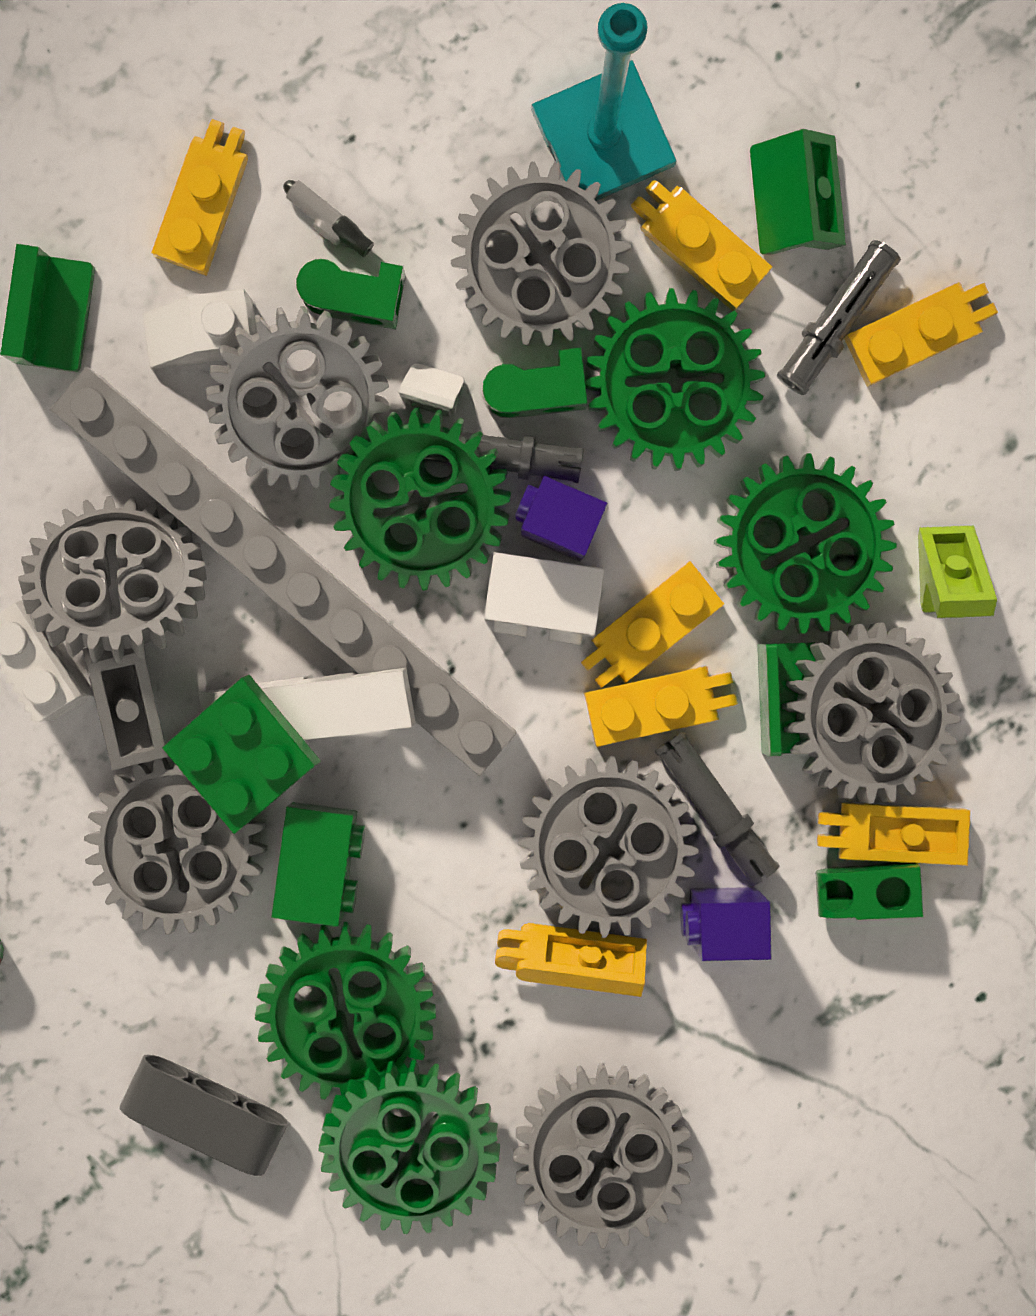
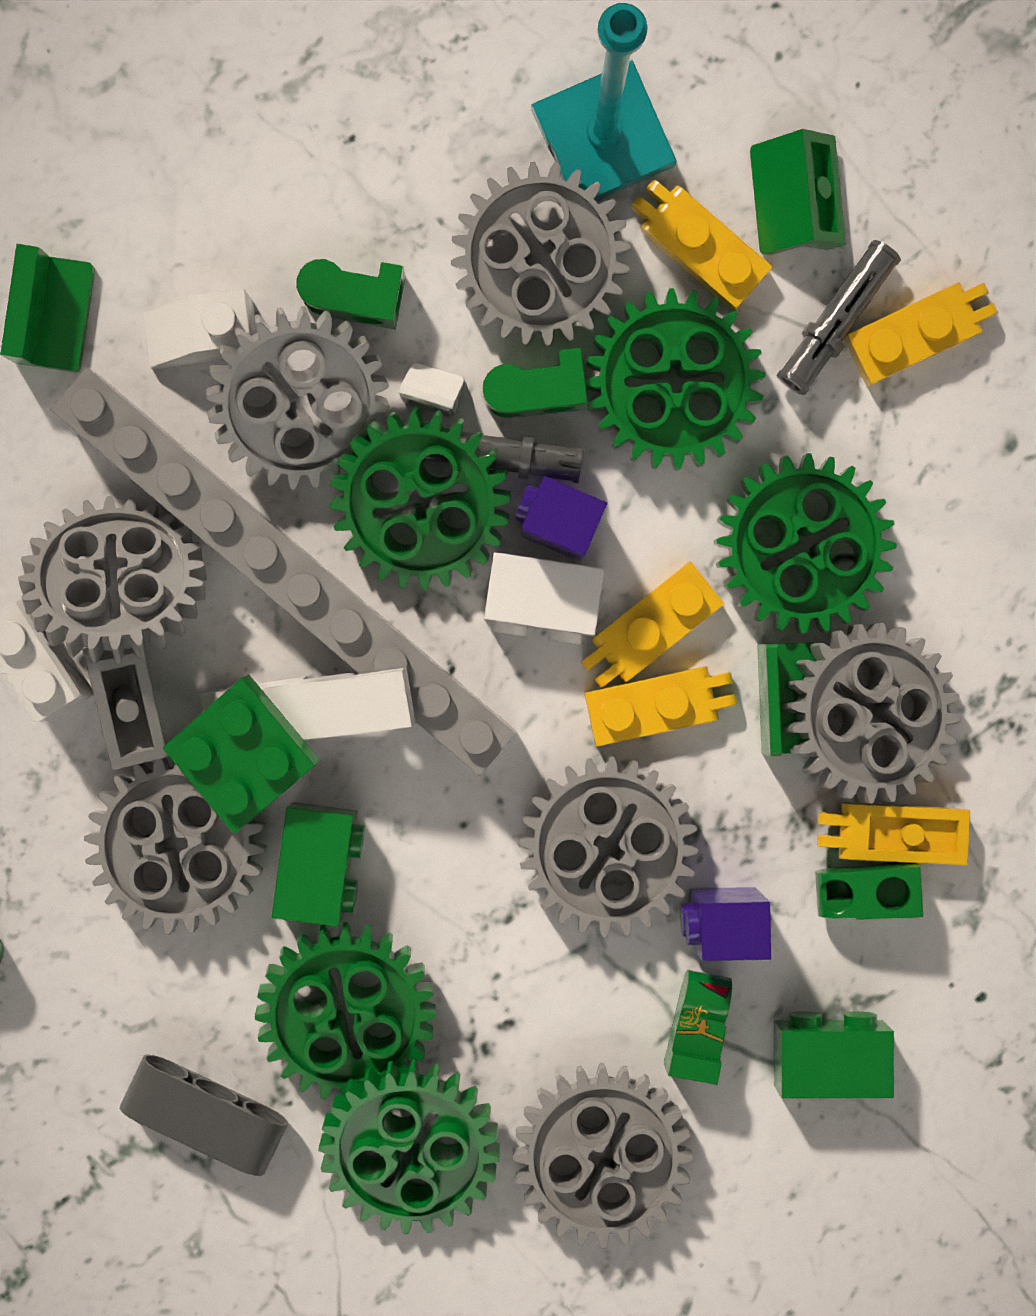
yellow hinge [151,119,248,276] -> none
light grey piece [283,180,374,257] -> none
yellow hinge [495,923,647,997] -> none
dark grey pin [655,731,780,887] -> none
lime slope [918,525,997,618] -> none
none -> green leg [664,970,732,1085]
none -> green brick [774,1011,894,1099]

